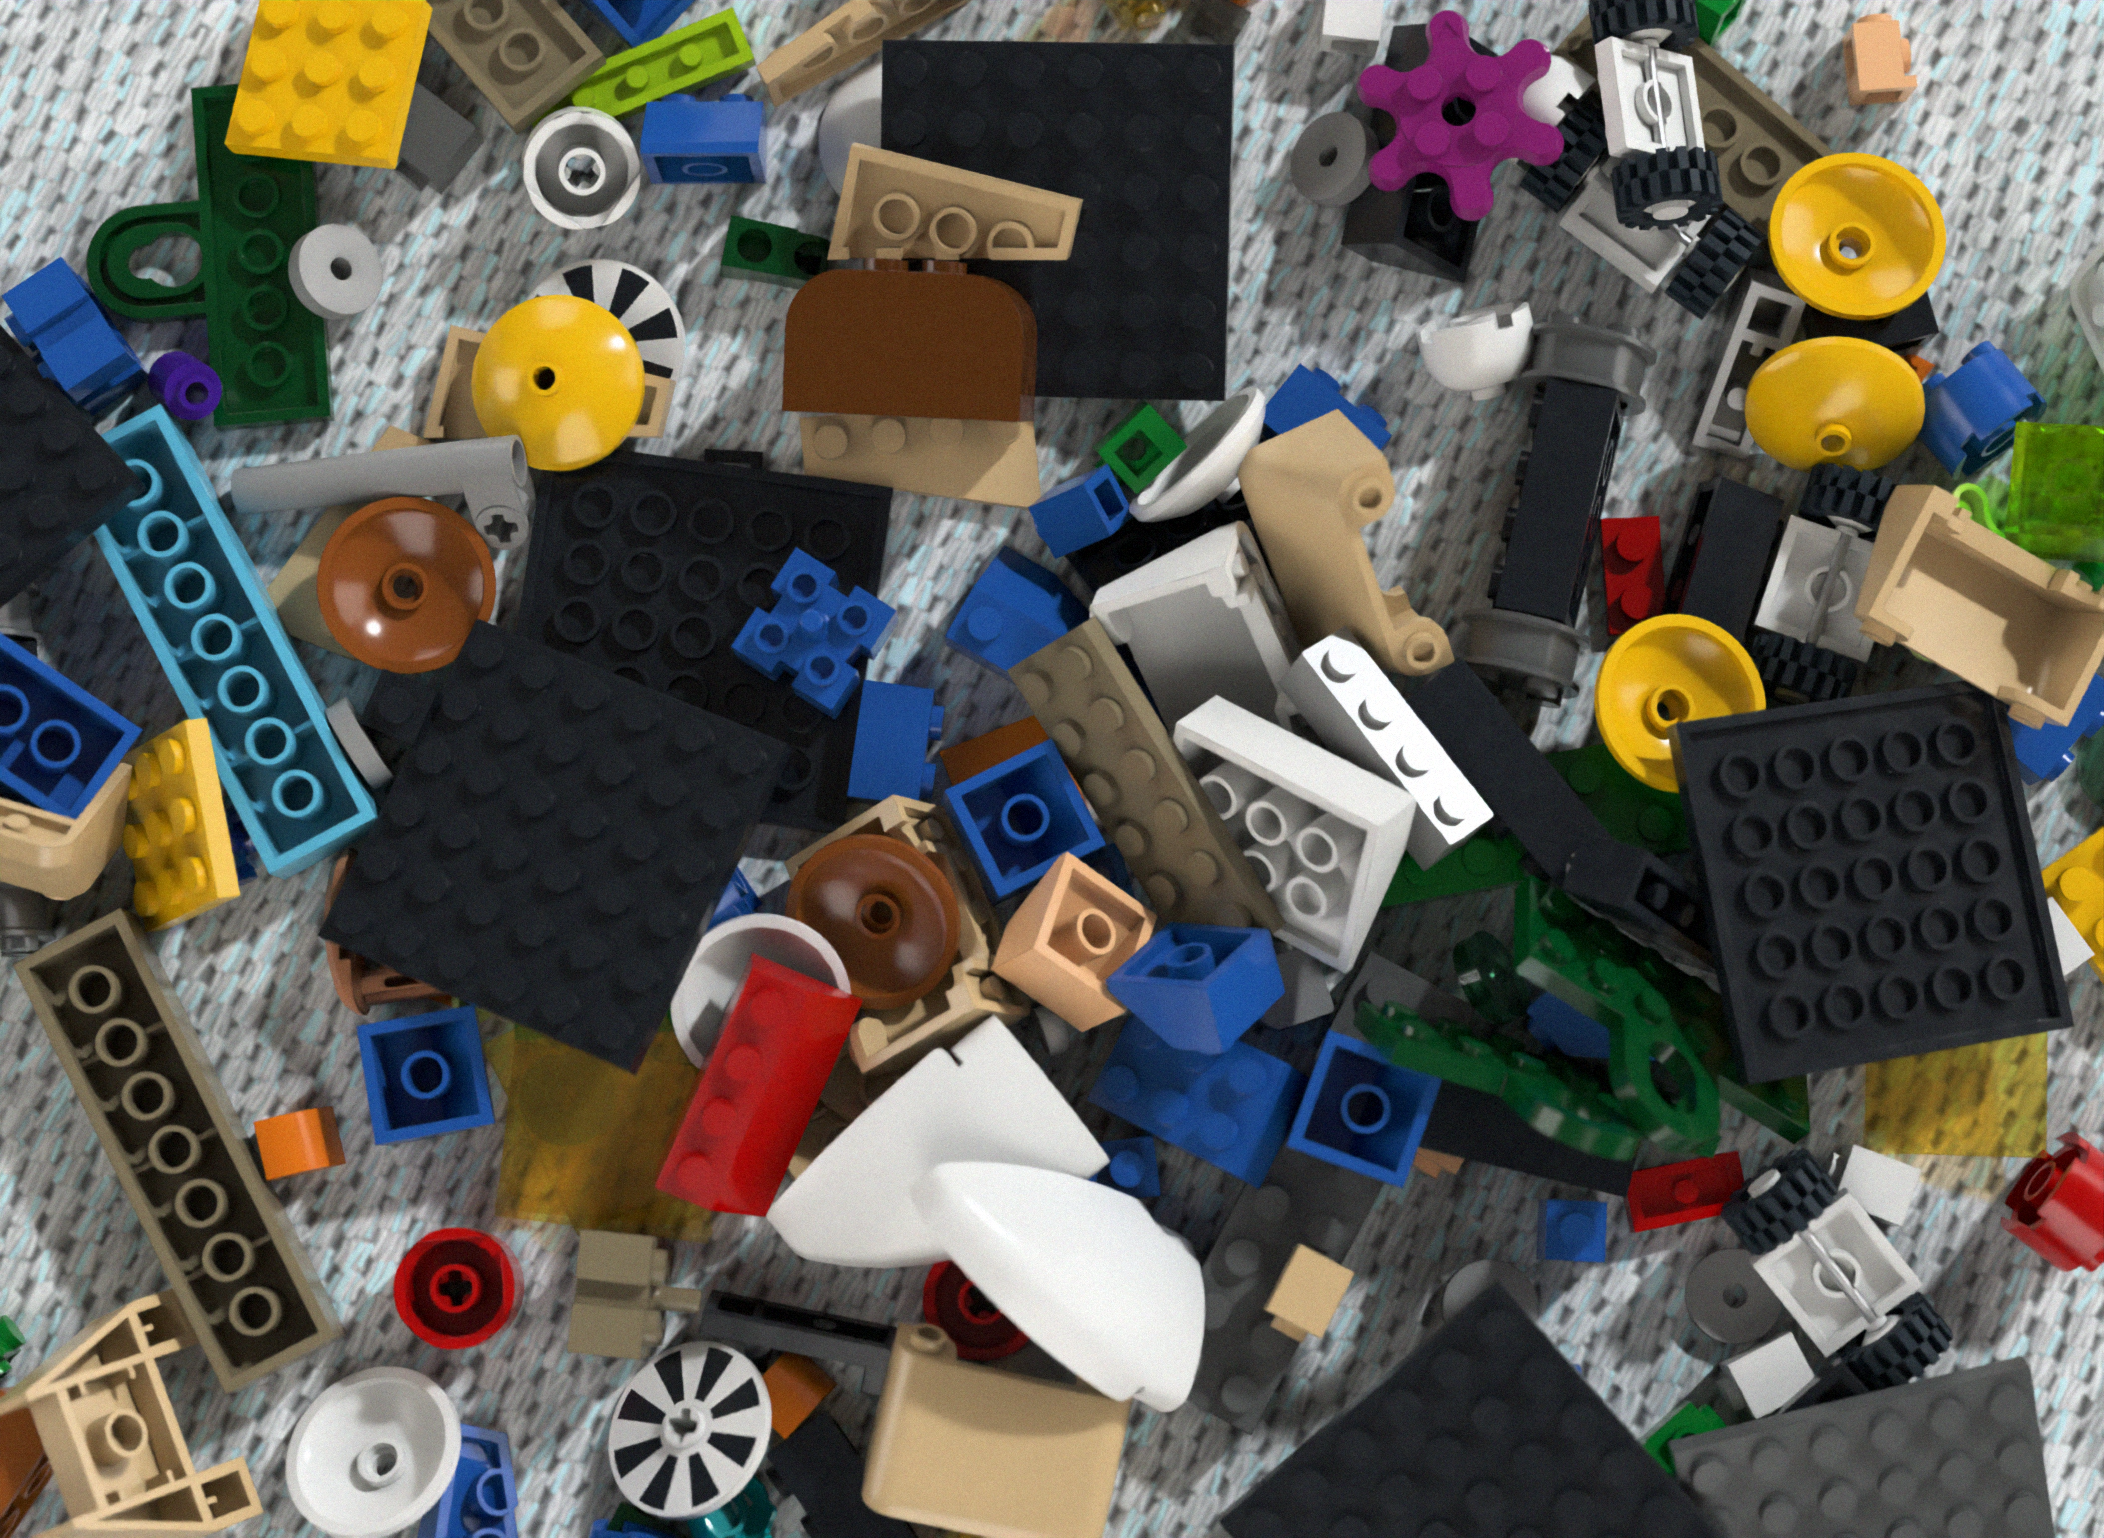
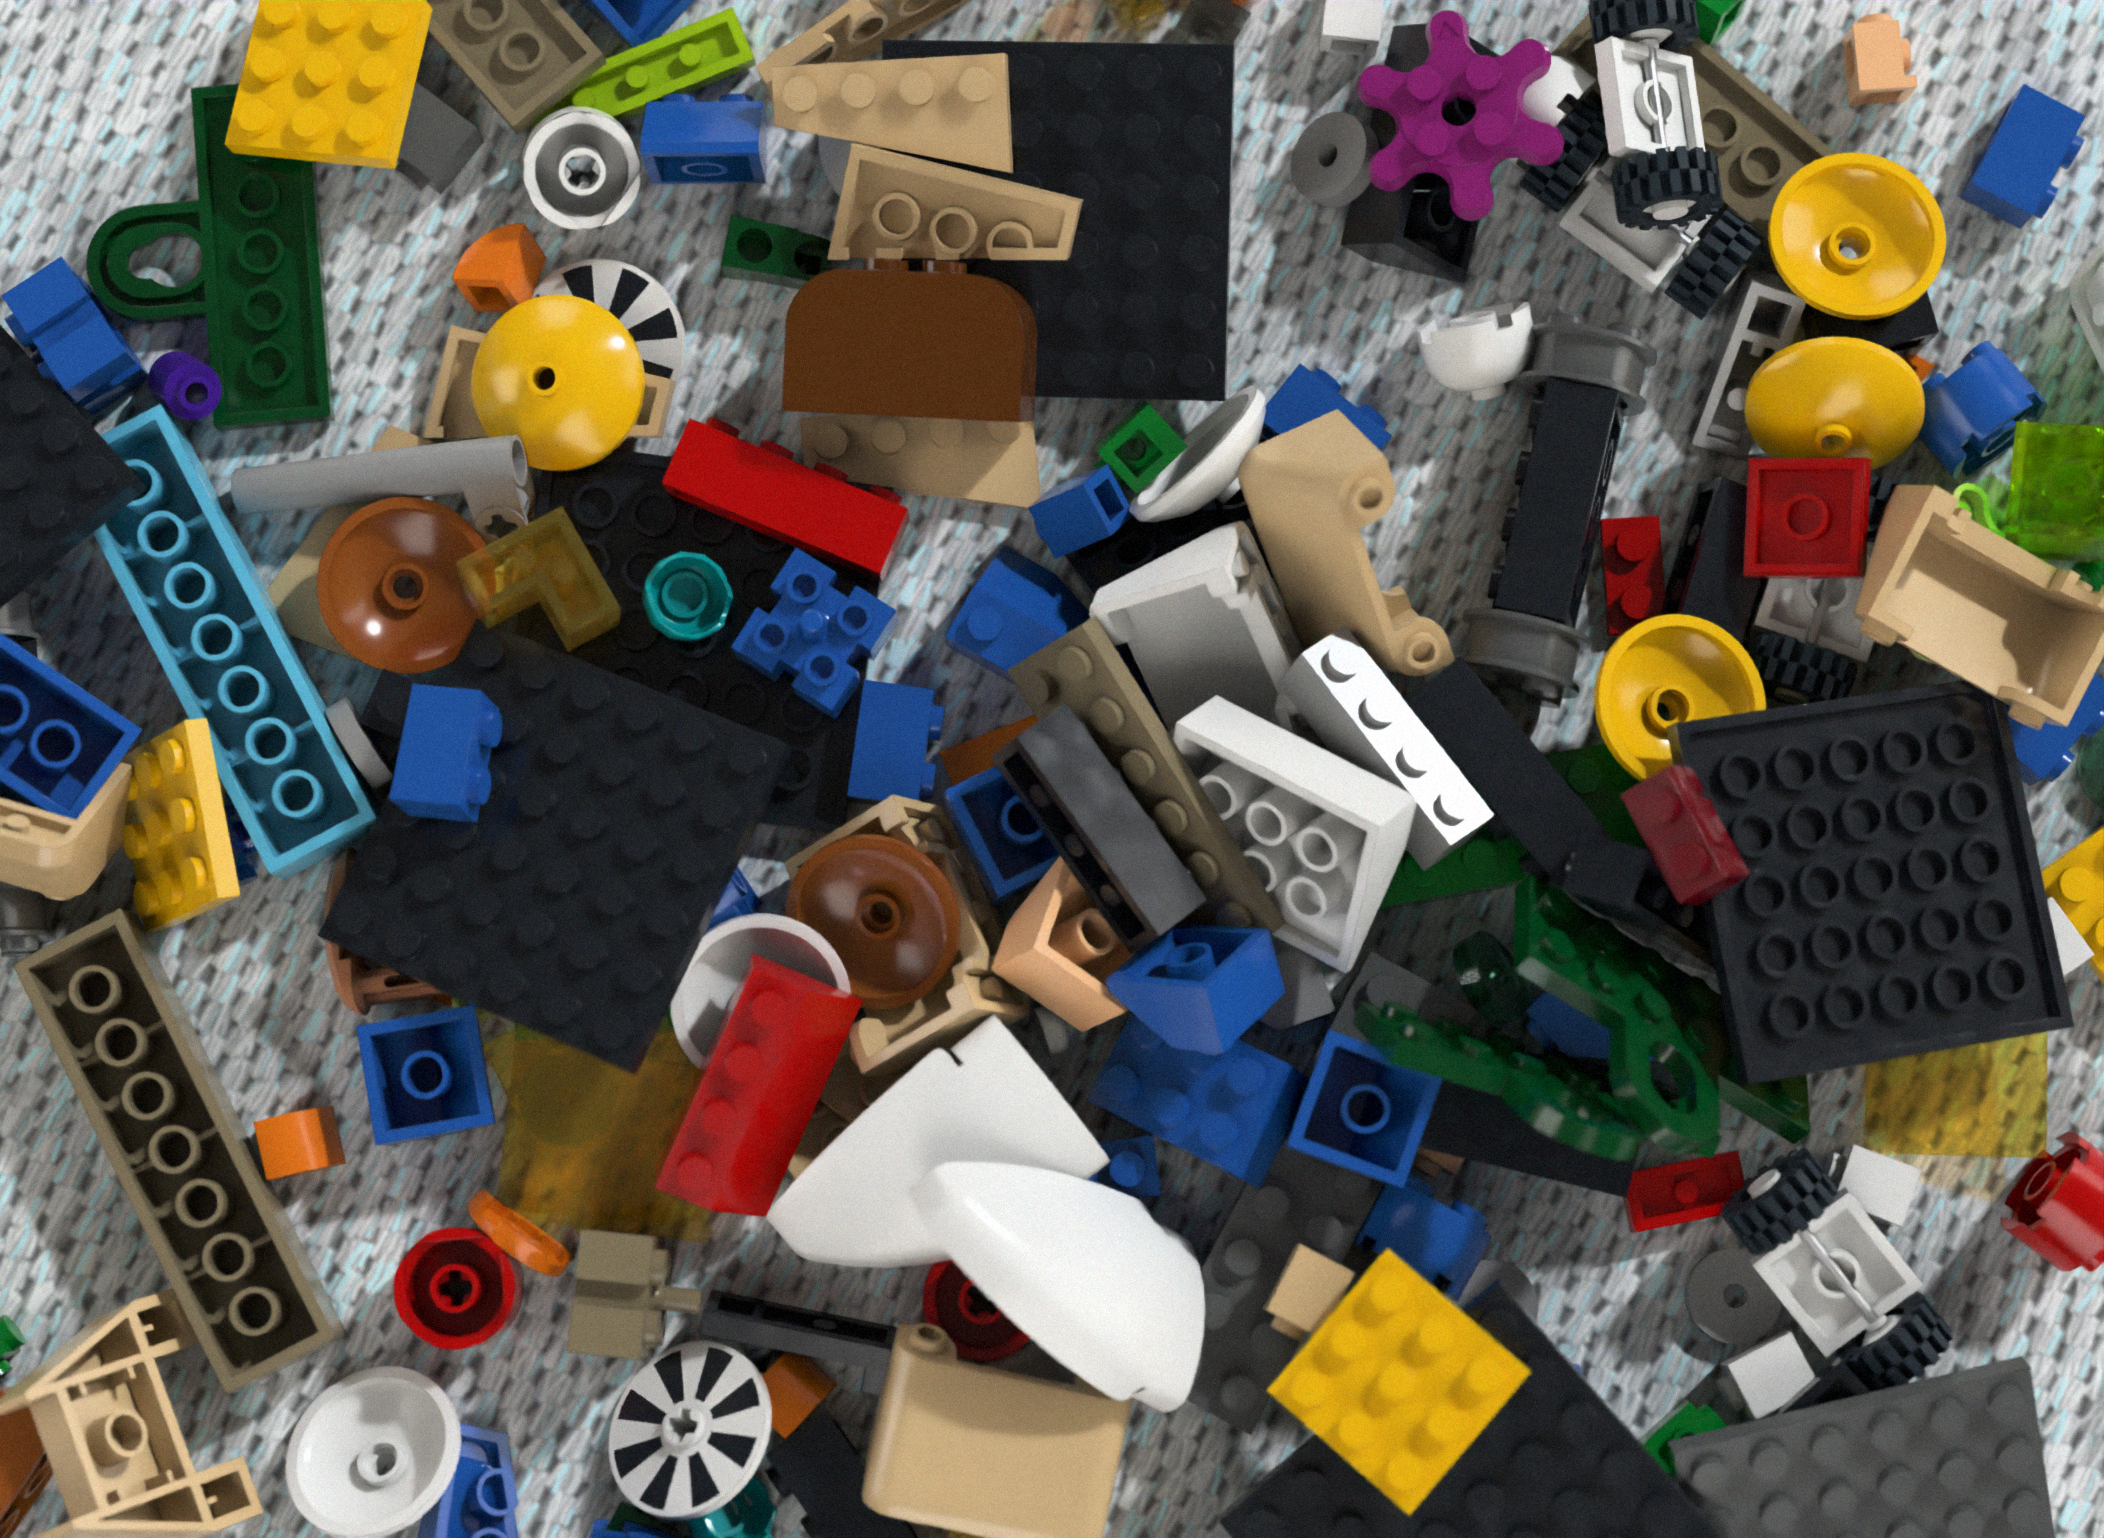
light grey piece [288,223,383,320] -> none
blue brick [1536,1199,1607,1263] -> none
none -> blue brick [389,684,502,823]
none -> orange brick [452,224,547,313]
none -> clear yellow brick [456,506,620,652]
none -> orange tile [467,1189,576,1277]
none -> teal hair [642,551,733,642]
none -> red brick [661,417,910,583]
none -> tan wing [771,53,1013,174]
none -> black brick [990,703,1207,954]
none -> yellow plate [1267,1248,1532,1516]
none -> blue brick [1353,1174,1492,1302]
none -> dark red brick [1620,765,1750,904]
none -> red tile [1743,457,1871,579]
none -> blue brick [1959,84,2086,229]

